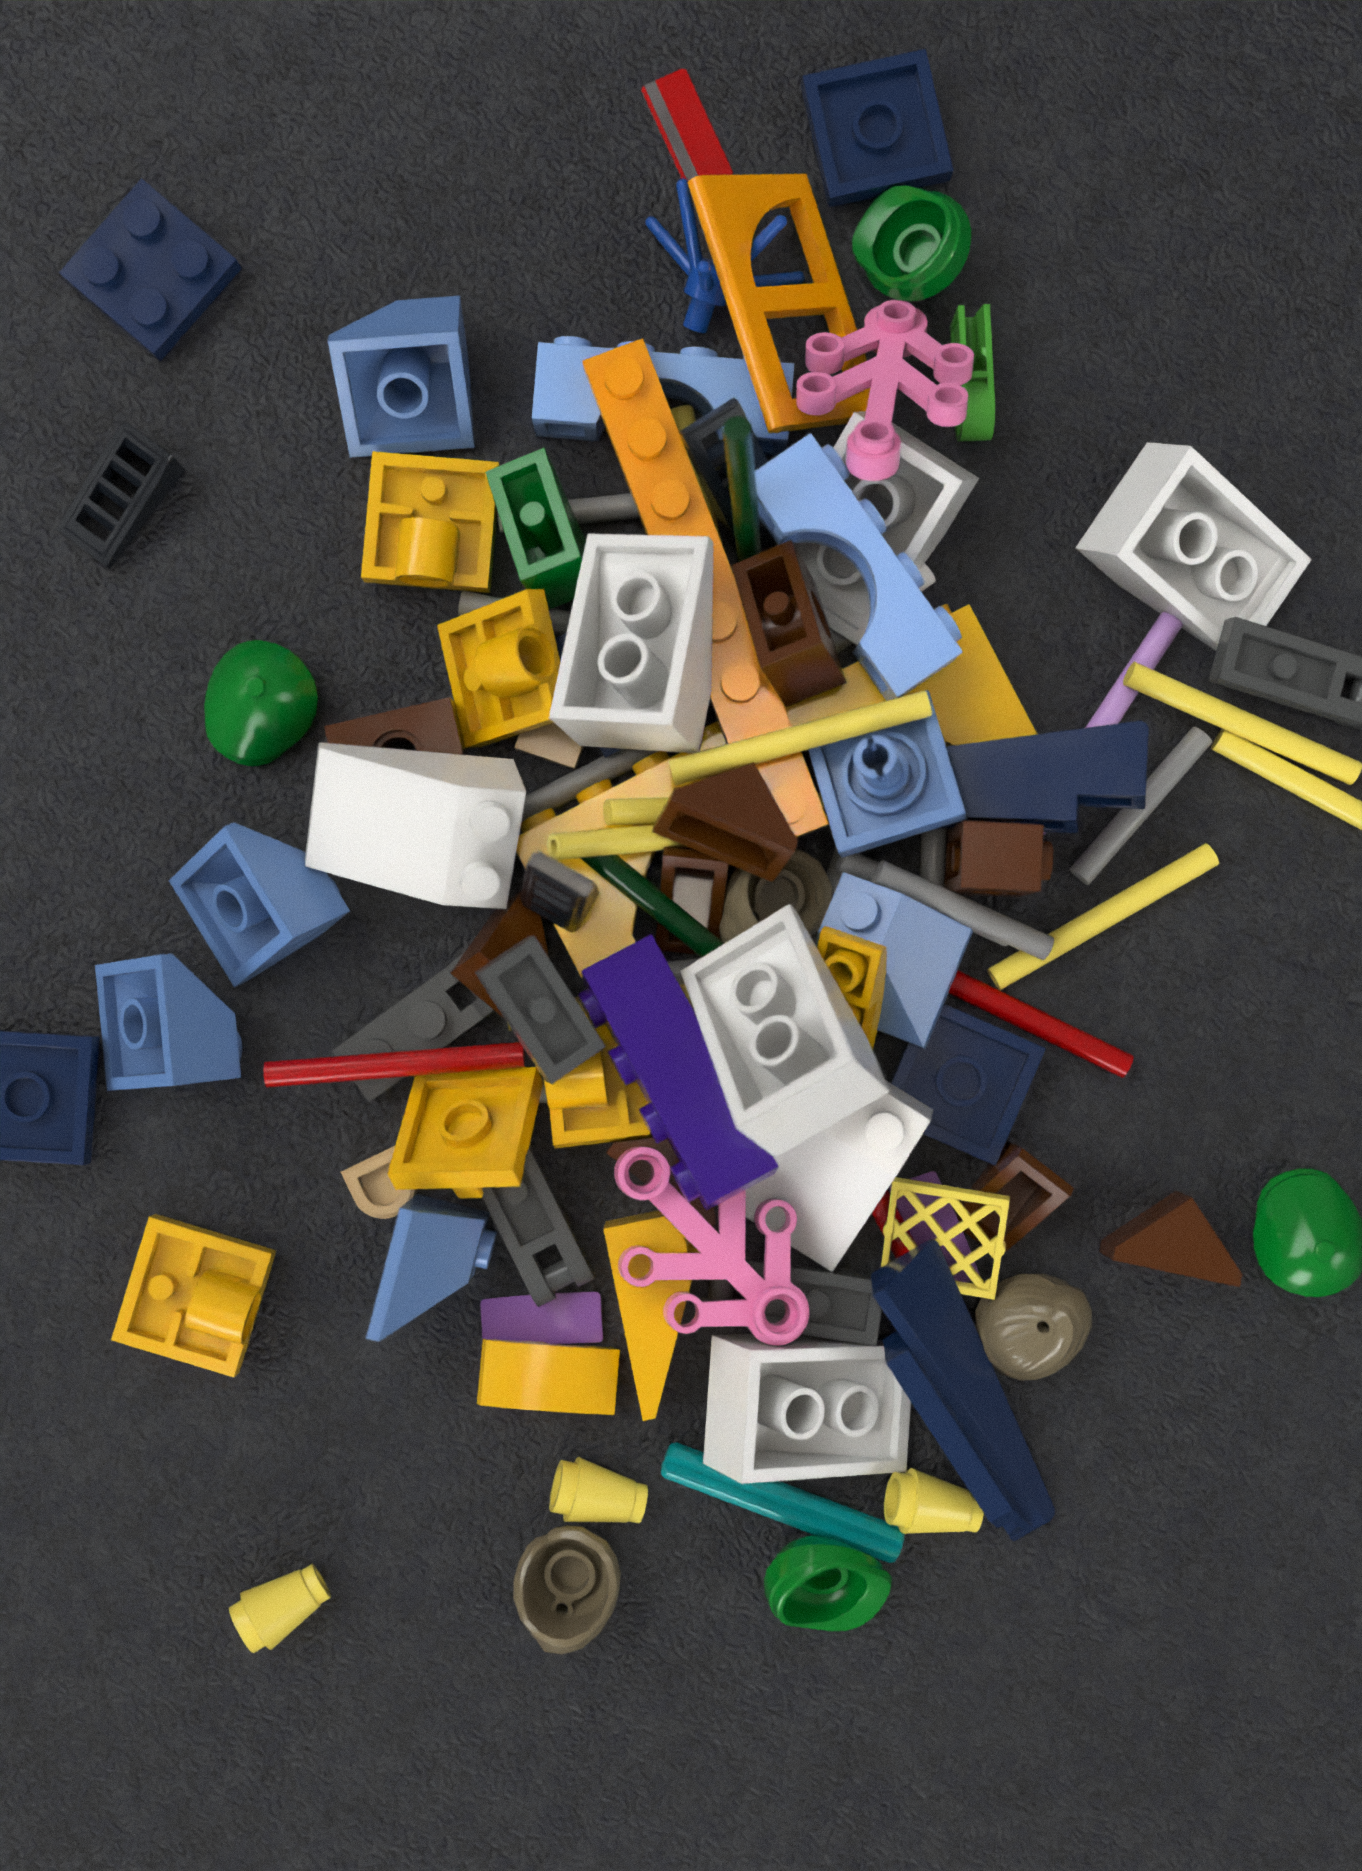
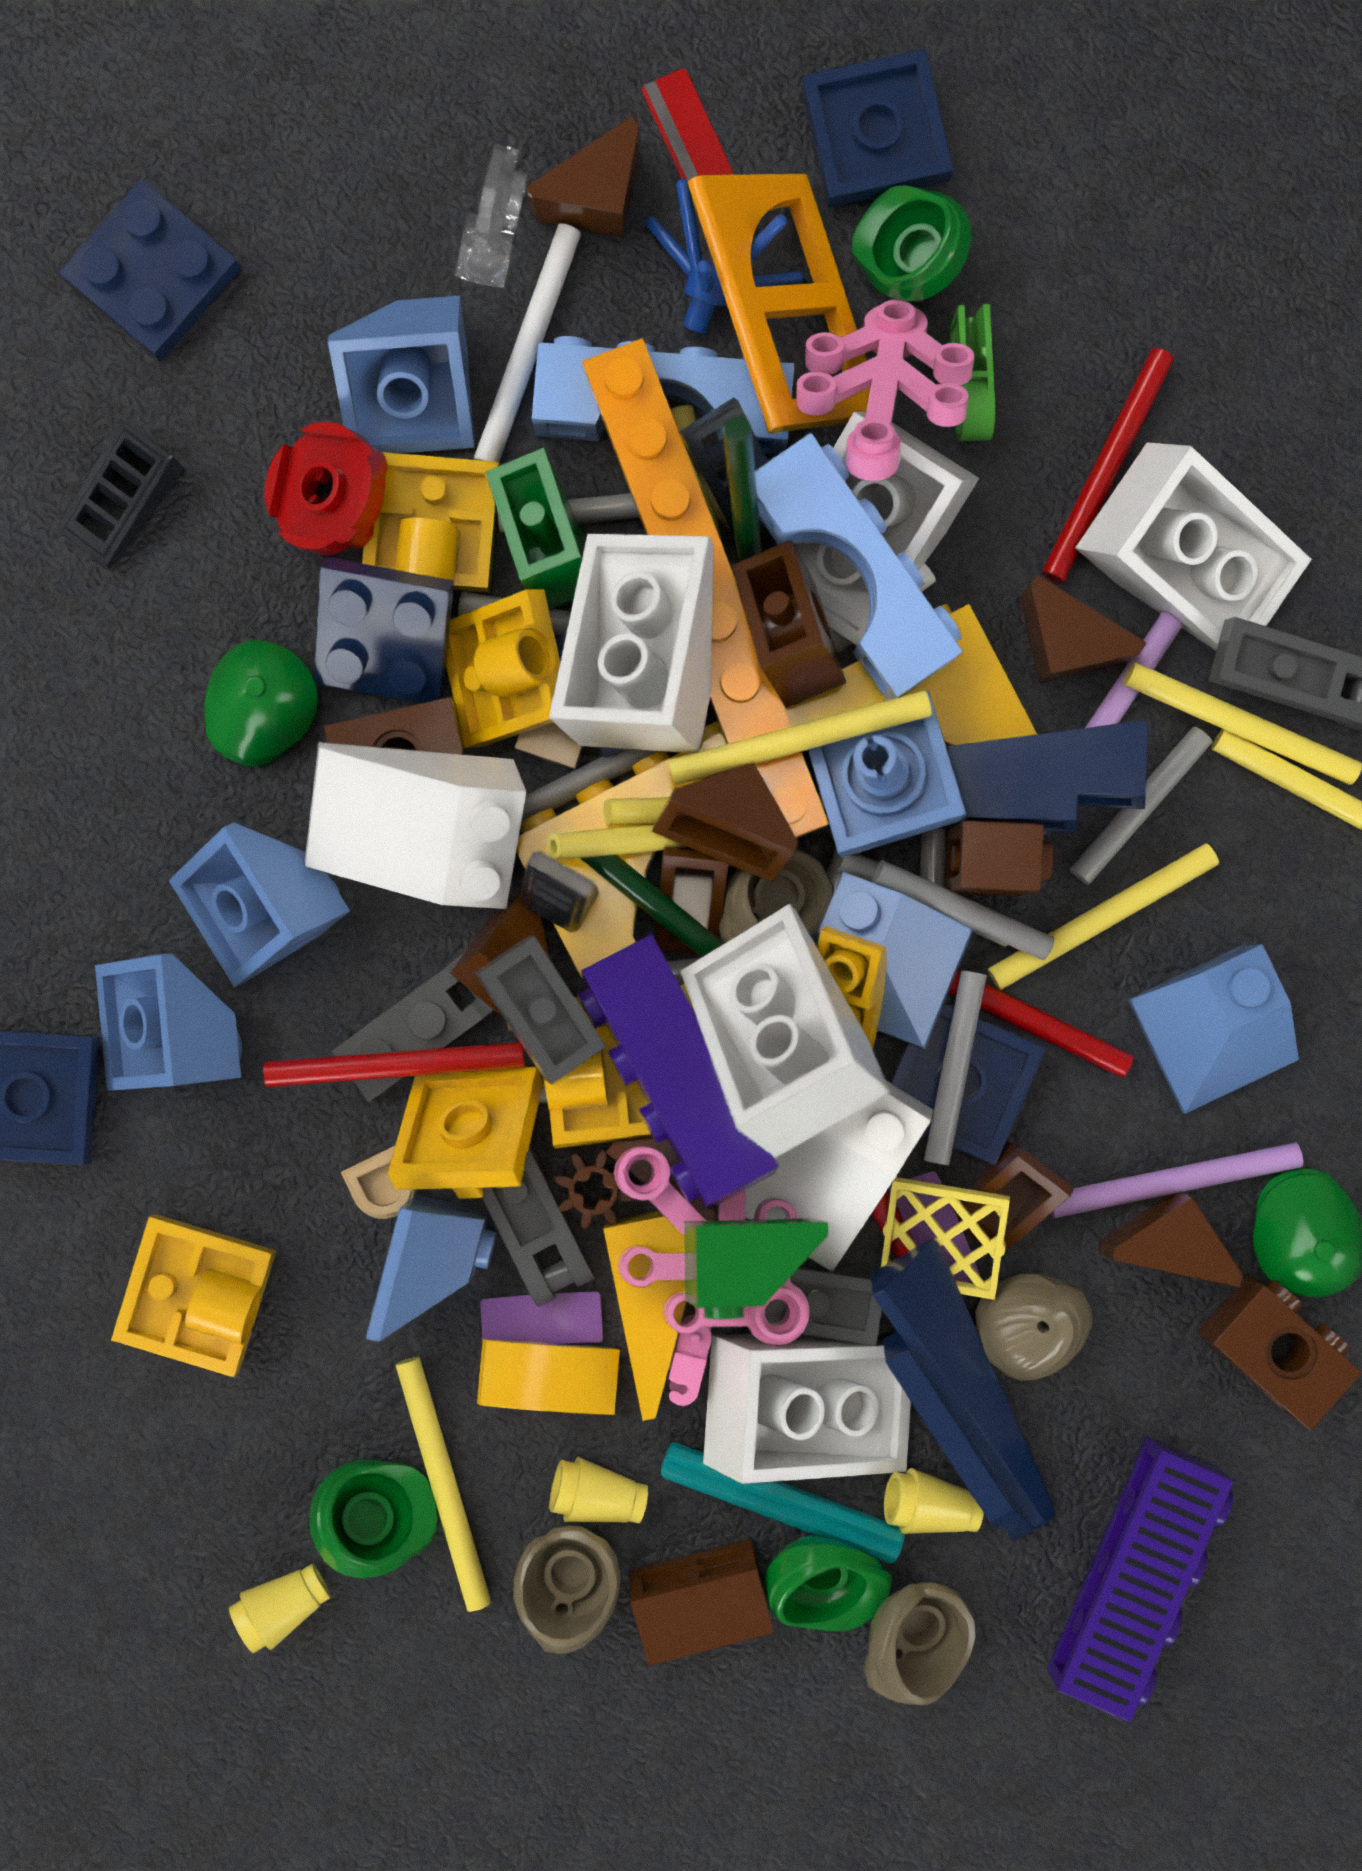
none -> red plate [264,422,388,555]
none -> green hat [309,1459,438,1578]
none -> dark blue plate [314,557,454,703]
none -> light yellow bar [395,1356,492,1612]
none -> clear plate [455,144,528,288]
none -> white piece [473,223,581,462]
none -> reddish brown slope [526,116,640,238]
none -> reddish brown gear [554,1147,633,1229]
none -> reddish brown hinge [629,1539,774,1666]
none -> bright pink piece [668,1314,712,1406]
none -> green slope [684,1218,828,1319]
none -> dark tan hair [863,1582,976,1705]
none -> light grey bar [924,970,987,1165]
none -> reddish brown slope [1020,575,1146,684]
none -> red piece [1041,348,1174,584]
none -> dark purple brick [1047,1436,1234,1723]
none -> lavender bar [1051,1142,1303,1218]
none -> medium blue slope [1127,944,1299,1114]
none -> reddish brown brick [1196,1276,1362,1431]

